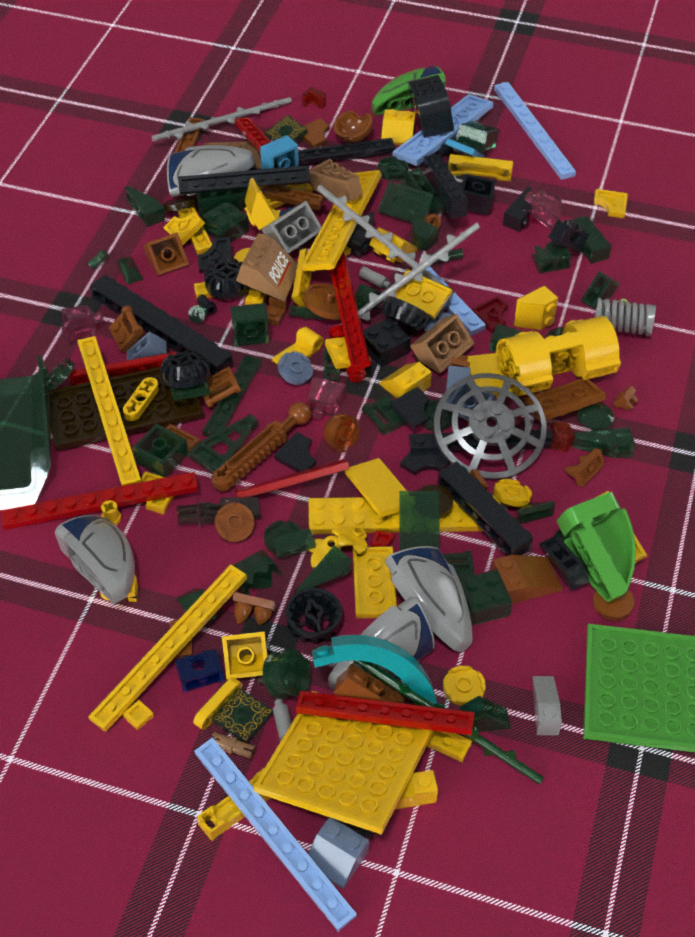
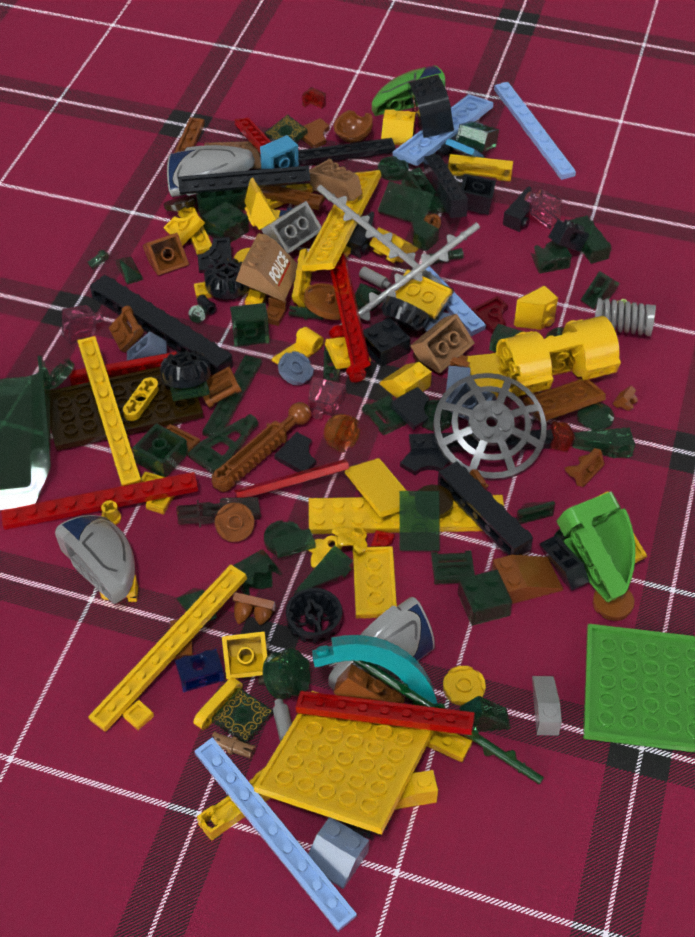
clear green slope [124,186,166,227] -> none
light grey plant [152,97,292,142] -> none
light grey panel [385,546,473,653] -> none
yellow tile [493,479,532,507] -> none
yellow tile [594,189,628,218] -> none

